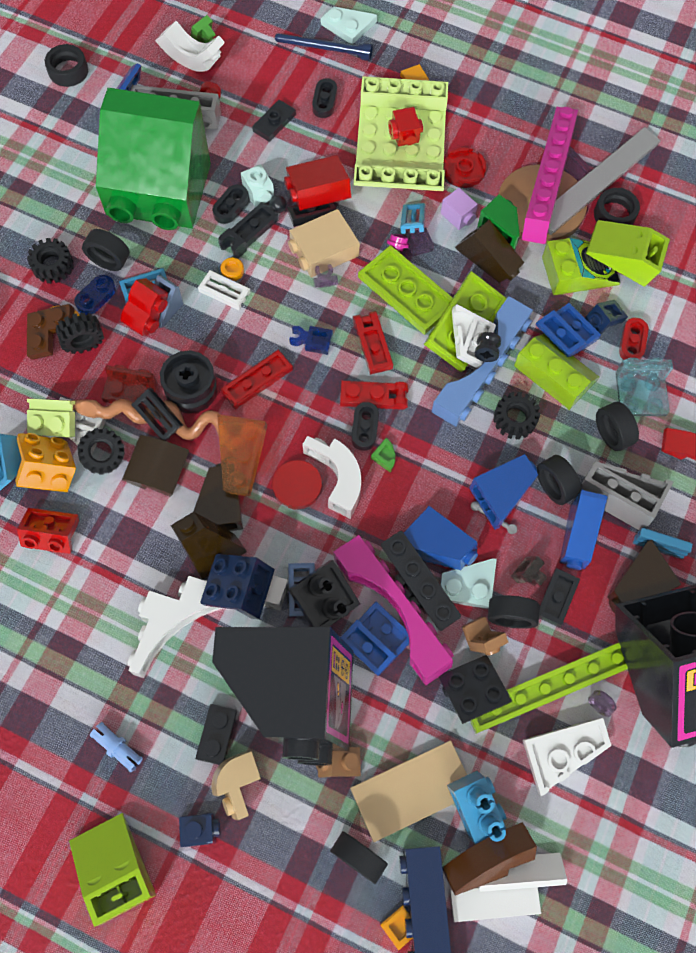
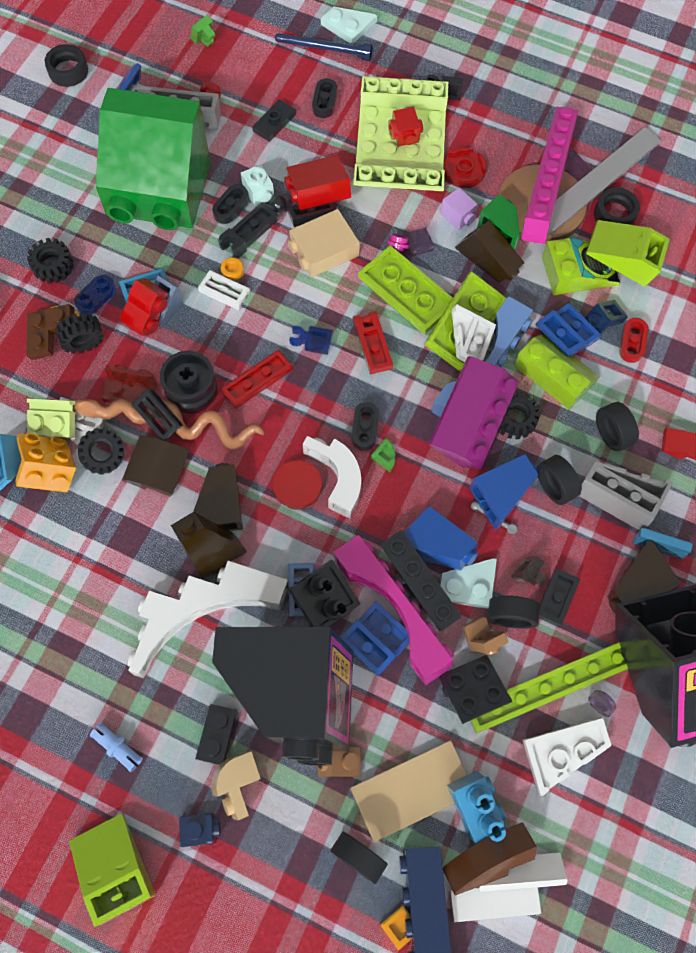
red bracket [17,507,79,554] -> none
black tyre [82,229,130,271] -> none
white arch [155,21,225,72] -> none
dark blue bracket [200,554,275,620] -> none
clear orange wing [217,414,267,496] -> none
clear purple tile [313,264,338,289] -> none
red plate [340,380,409,410] -> none
light orange tile [400,64,429,81] -> none
dark azure tile [400,203,426,234] -> none
black wheel [475,332,501,362] -> none
blue slope [559,490,608,570] -> none
clear light blue bracket [615,358,673,416] -> none
none -> black plate [427,75,464,101]
none -> magenta slope [428,356,519,469]

